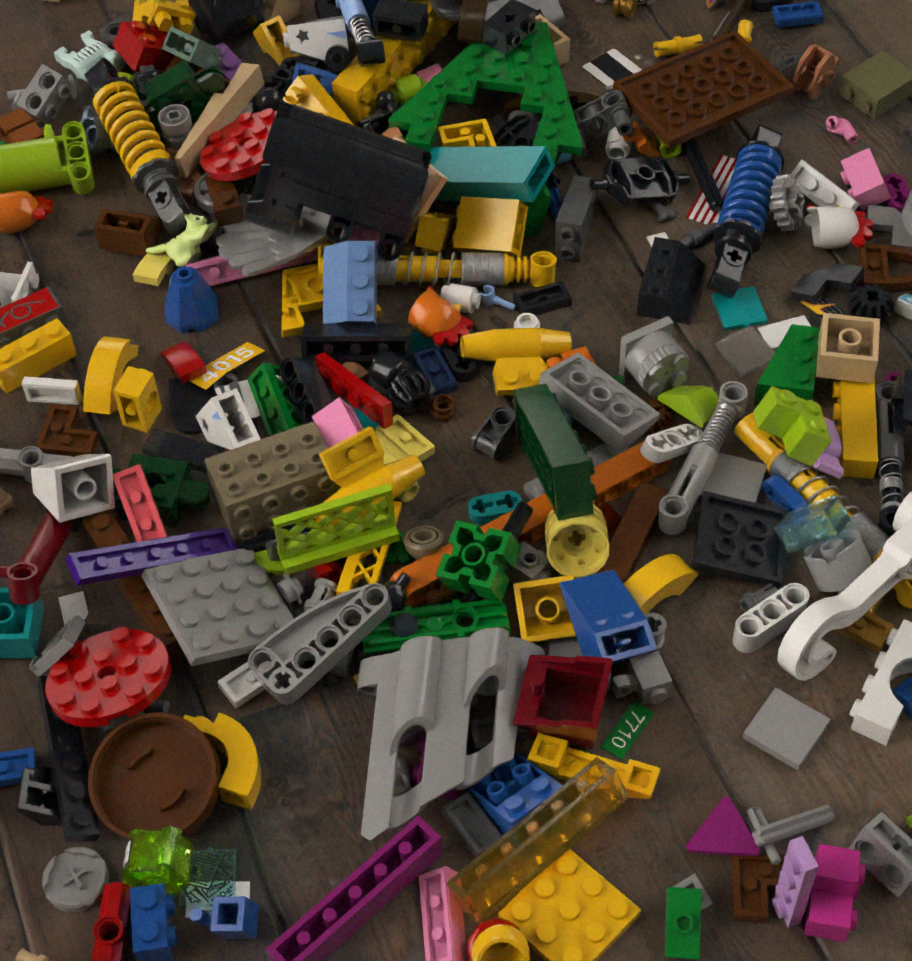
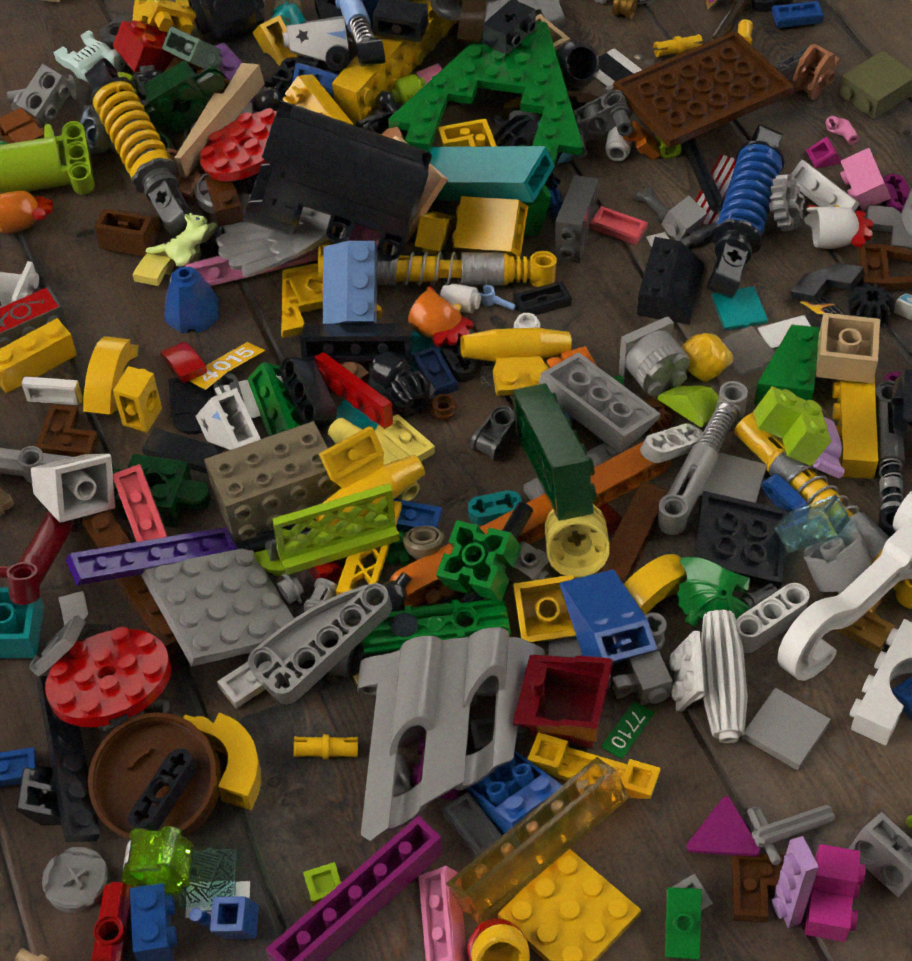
light grey wheel [158,104,194,150] -> none
bright pink brick [312,397,363,448] -> none
black plate [589,157,690,207] -> none
none -> black beam [128,748,197,837]
none -> teal head [271,1,306,27]
none -> yellow pin [294,734,358,760]
none -> lime tile [303,862,341,907]
none -> blue plate [393,499,443,532]
none -> black helmet [556,40,600,89]
none -> coral tile [590,206,648,245]
none -> light grey brick [661,196,707,241]
none -> white plate [669,610,748,743]
none -> green helmet [676,557,750,627]
none -> yellow hair [681,333,733,383]
none -> dark pink slope [805,136,841,169]

